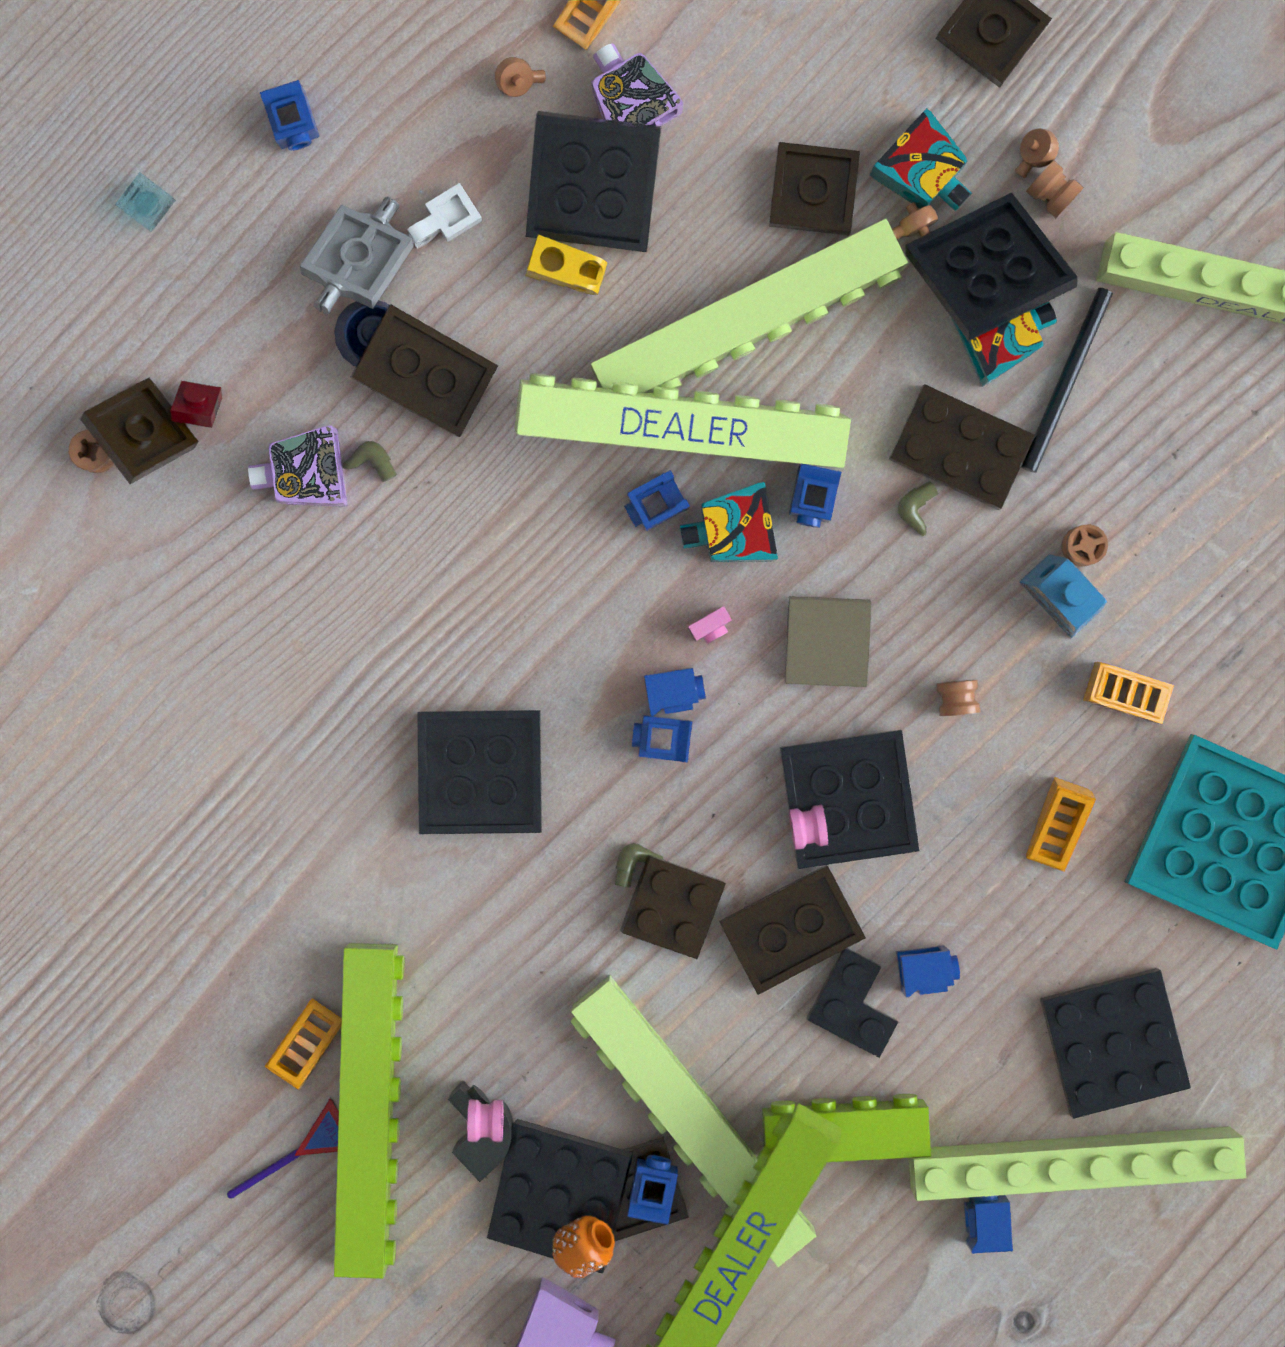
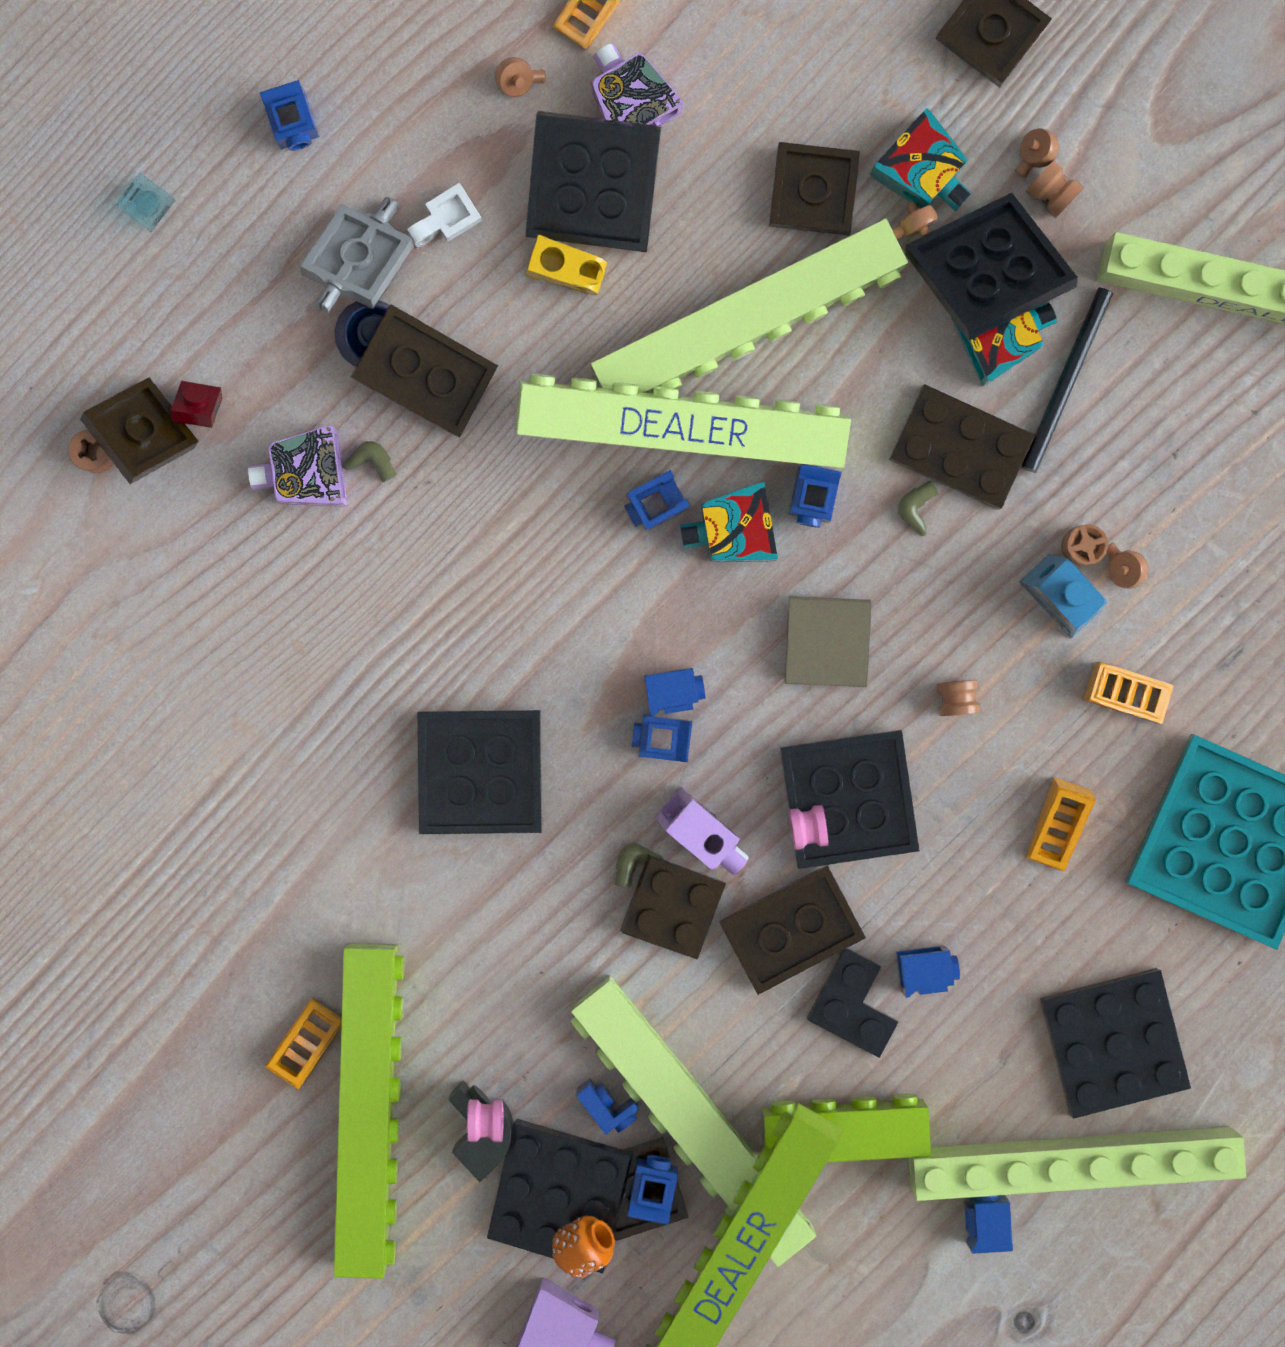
piece [227,1097,339,1199] -> none
bright pink plate [687,606,732,644] -> none
none -> blue bracket [576,1078,639,1135]
none -> lavender torso [655,786,749,875]
none -> nougat piece [1106,542,1149,589]

